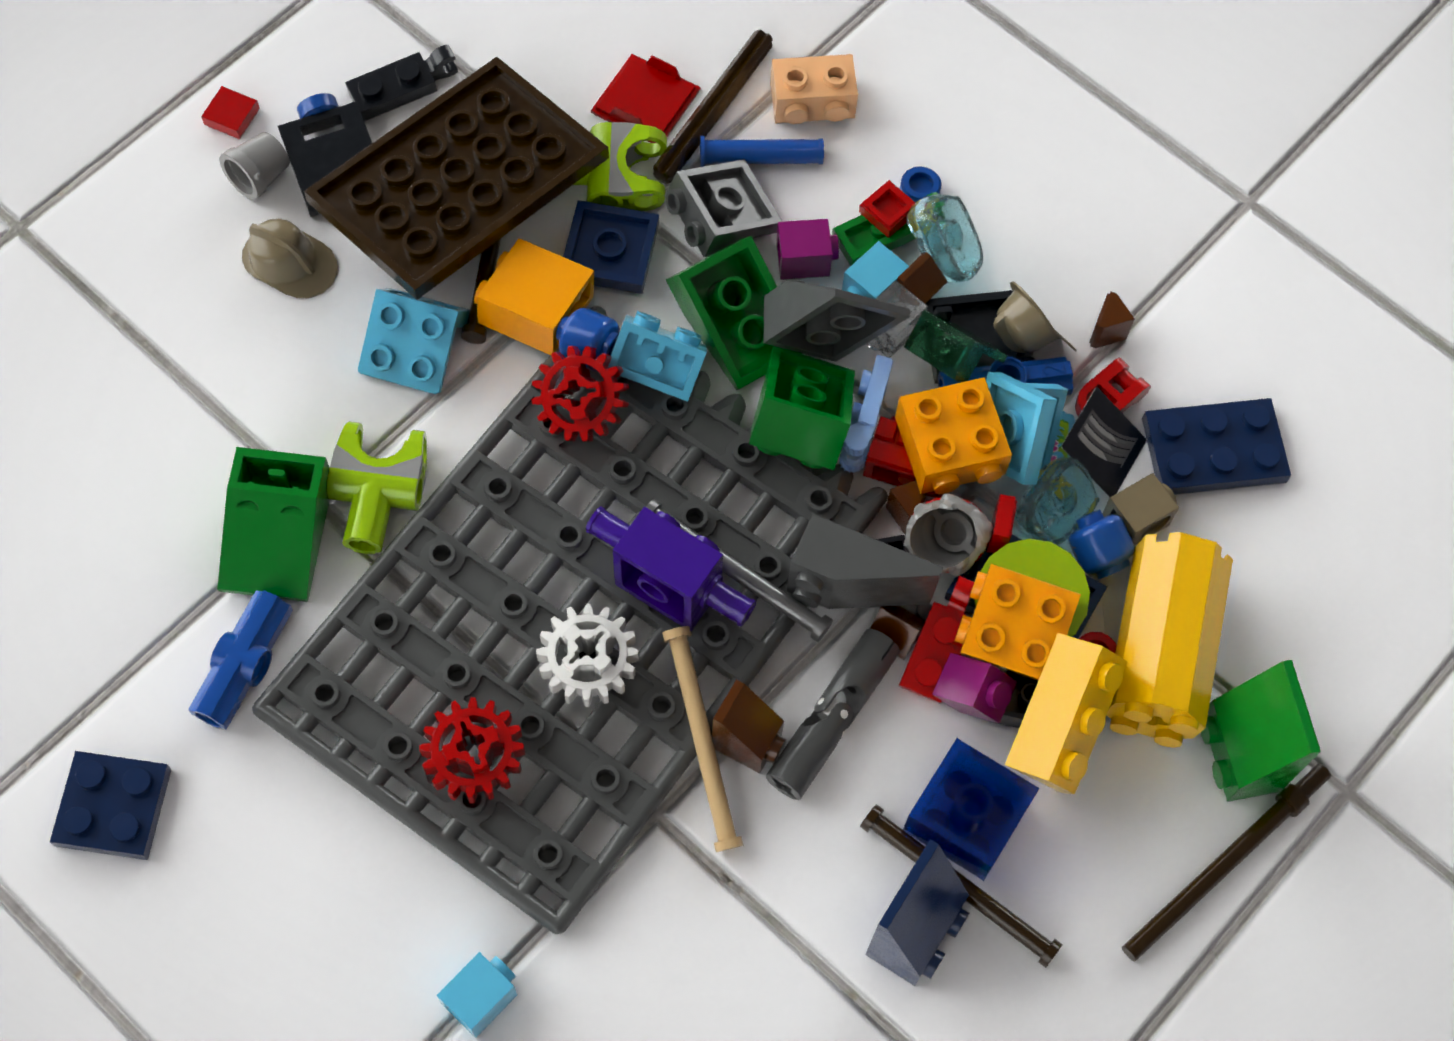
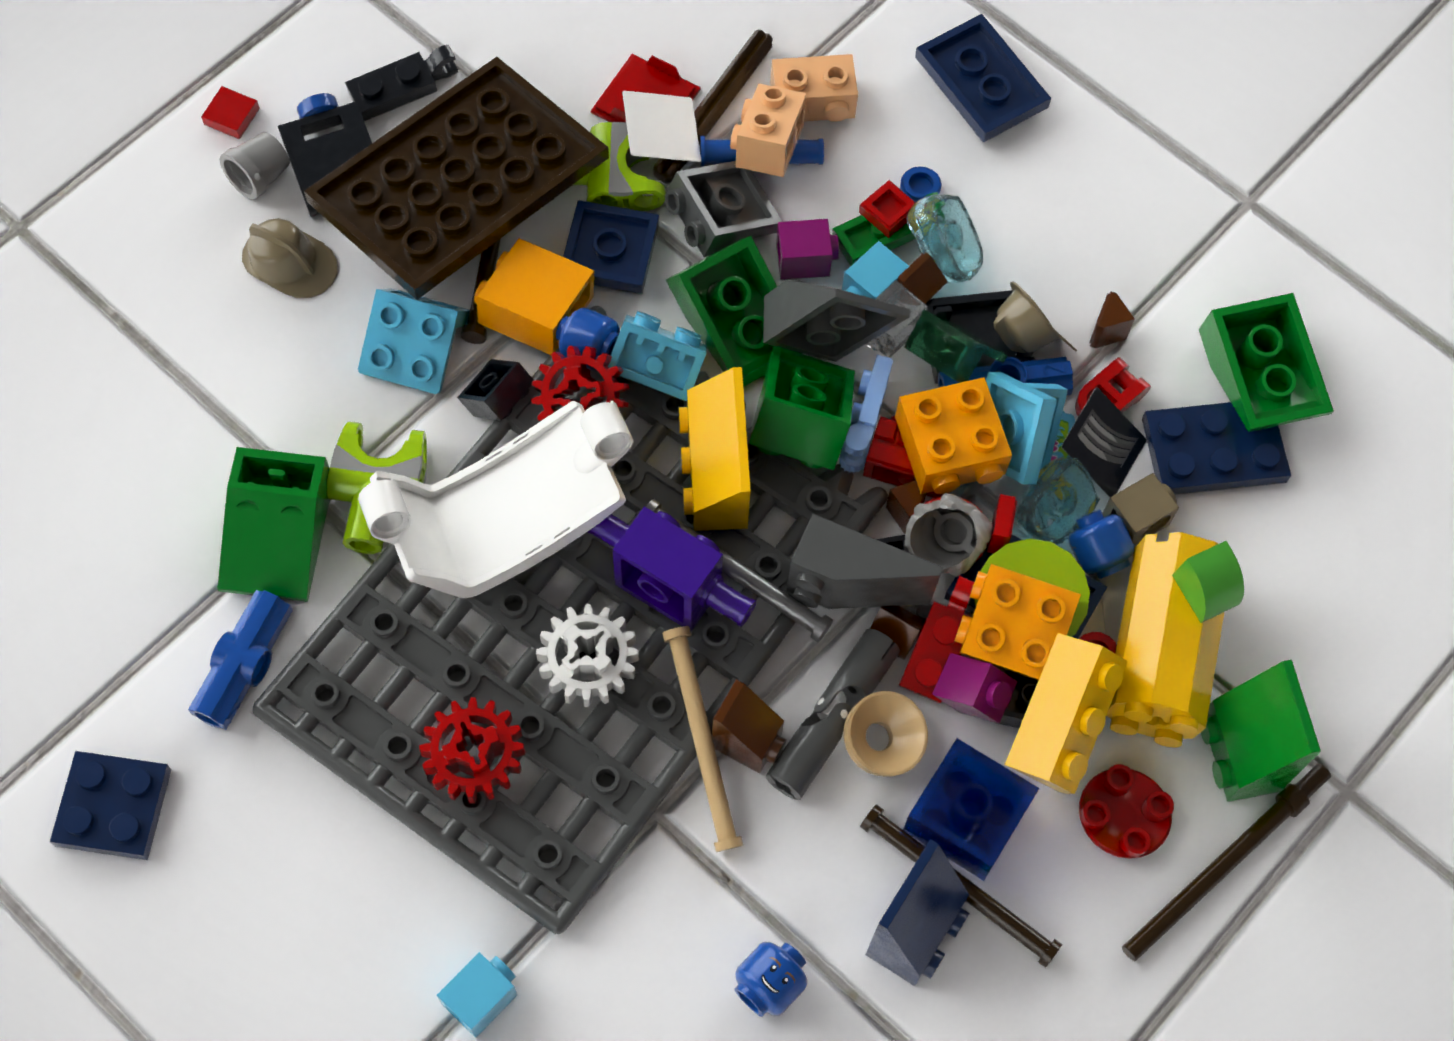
none -> white panel [358,401,633,598]
none -> black piece [457,359,534,421]
none -> white sticker [622,91,701,162]
none -> yellow slope [679,367,751,531]
none -> light nougat brick [730,83,806,177]
none -> blue head [734,942,808,1017]
none -> tan piece [844,691,928,777]
none -> dark blue plate [915,14,1051,143]
none -> red dish [1079,764,1174,859]
none -> bright green brick [1172,541,1244,623]
none -> green slope [1198,293,1334,432]

